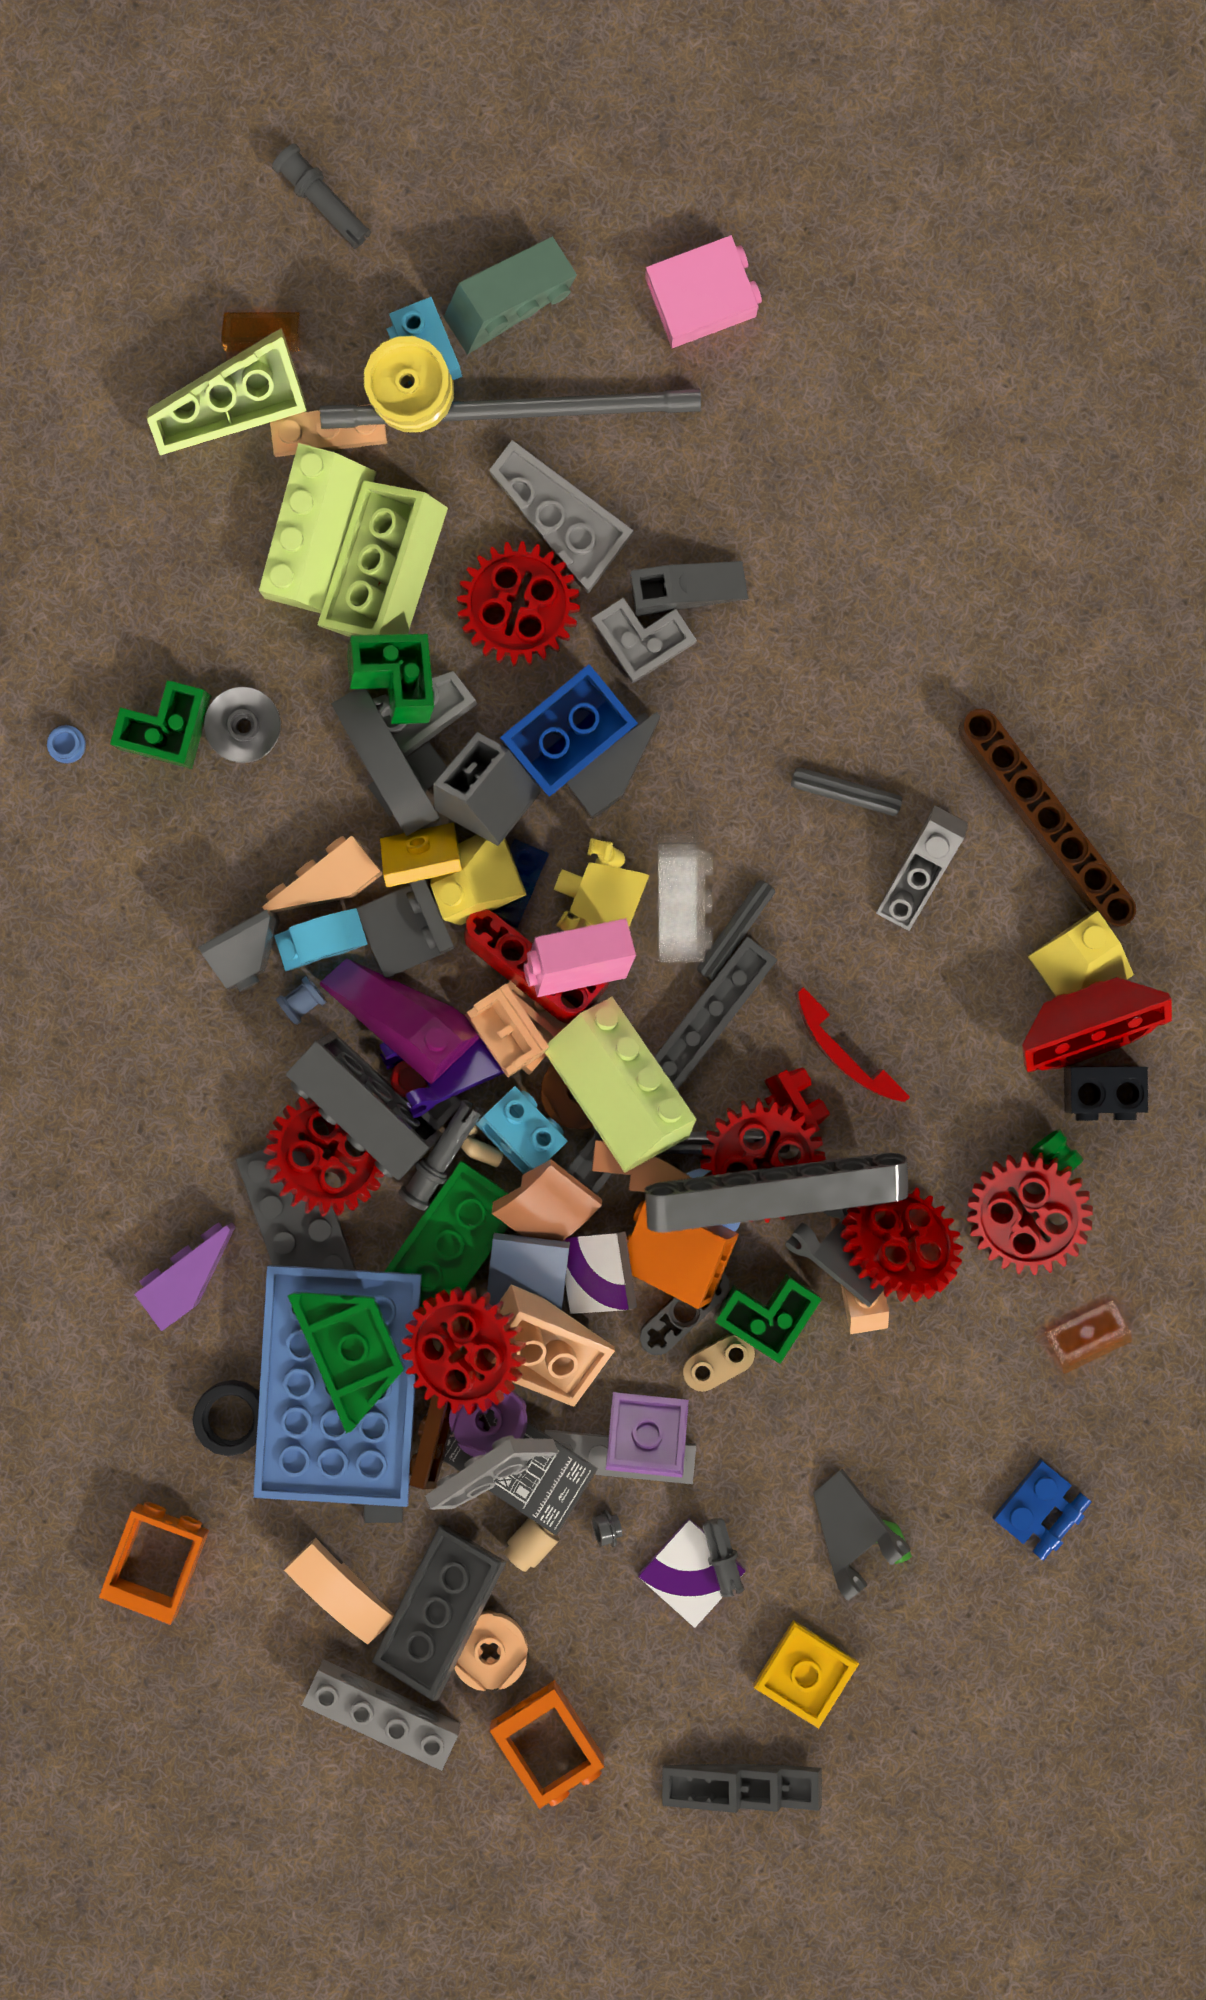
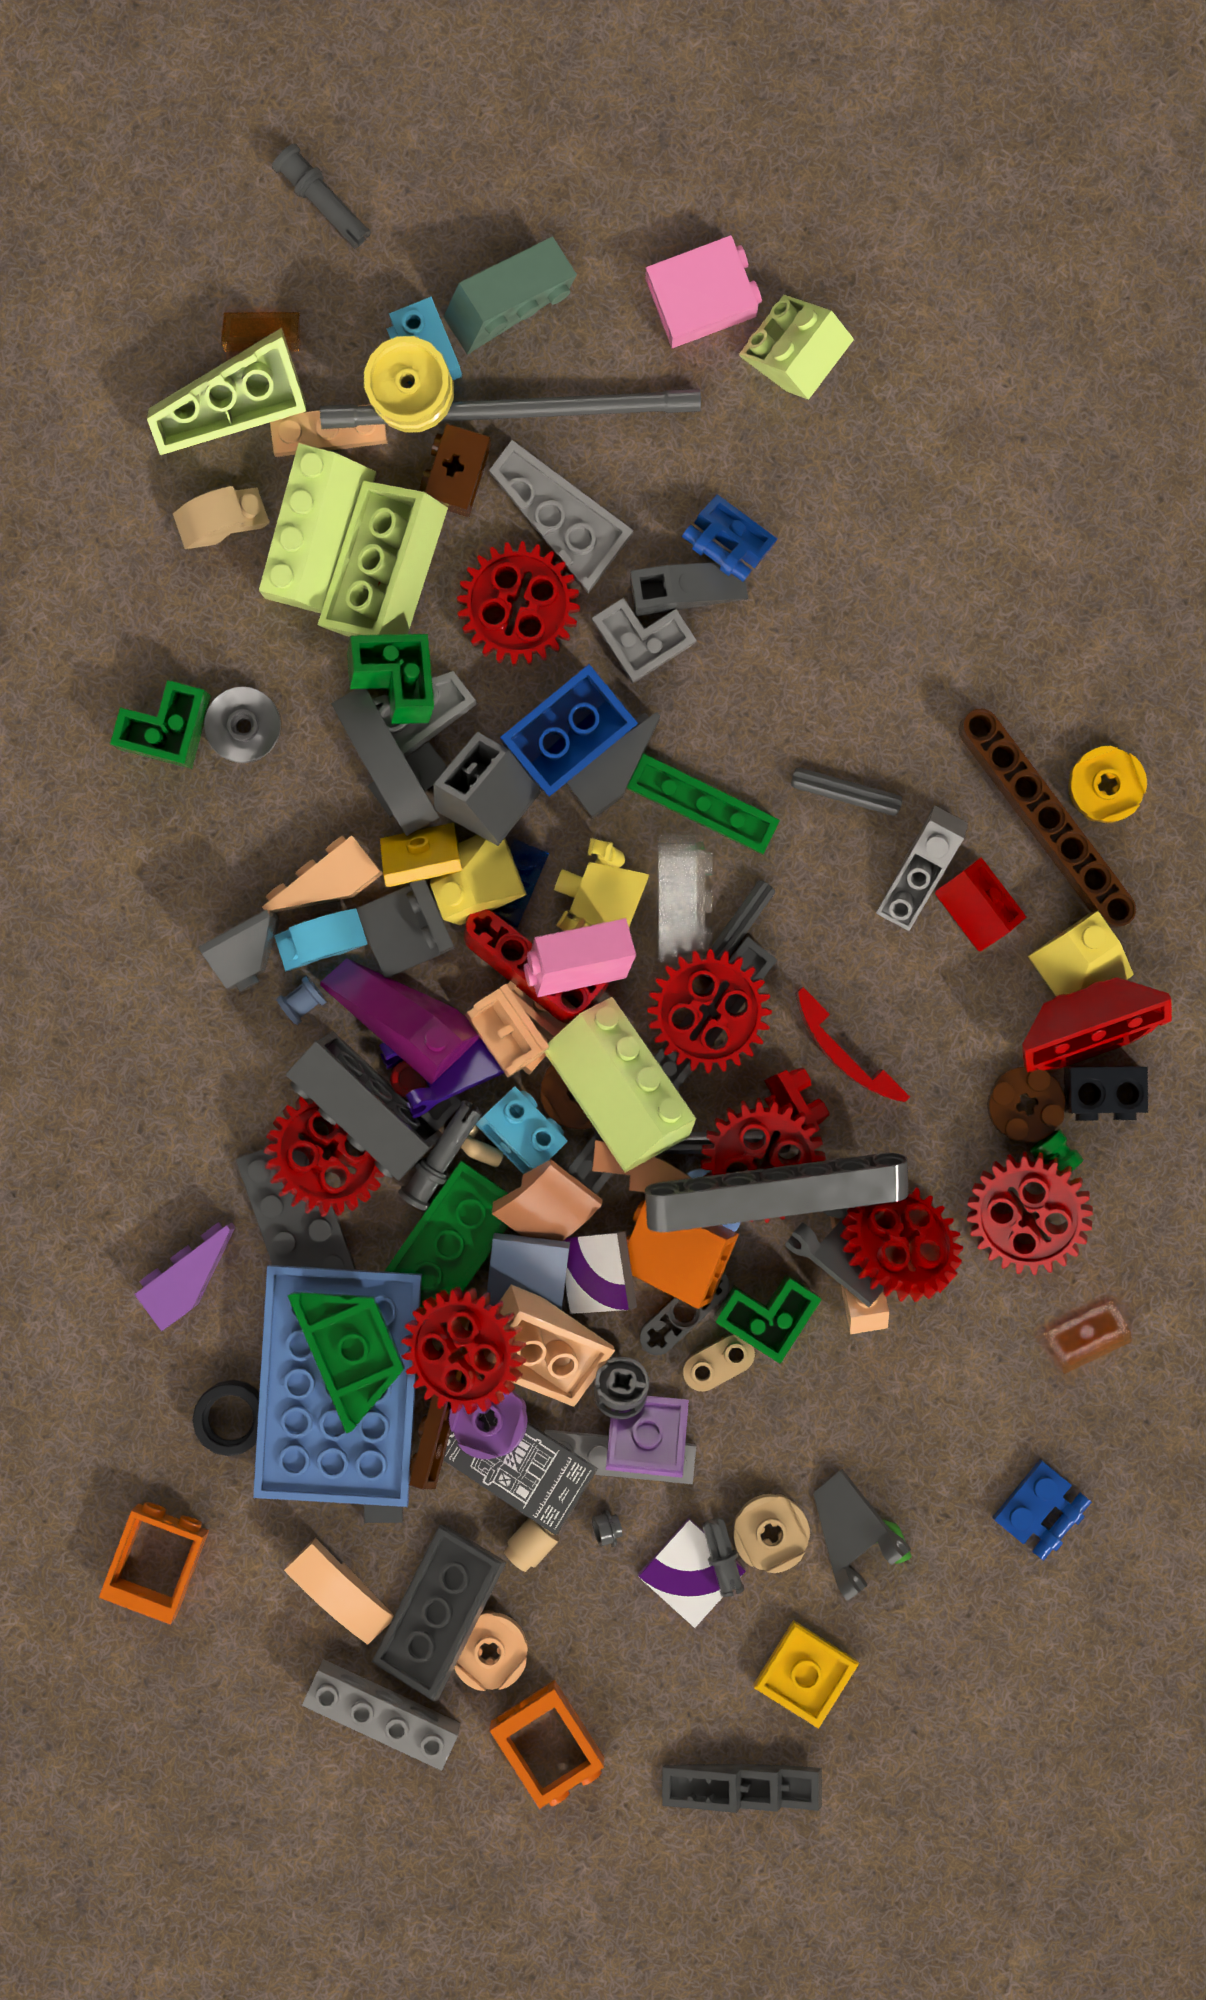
medium blue plate [47,725,86,764] -> none
light grey wing [425,1436,559,1510] -> none
none -> tan brick [173,486,270,549]
none -> reddish brown brick [420,423,492,517]
none -> dark grey wheel [594,1357,649,1419]
none -> green plate [627,753,780,855]
none -> red gear [647,948,772,1073]
none -> blue plate [682,494,777,582]
none -> tan plate [733,1494,810,1573]
none -> yellowish green slope [739,295,854,400]
none -> red panel [935,857,1027,952]
none -> reddish brown plate [987,1066,1065,1143]
none -> yellow plate [1068,746,1147,823]

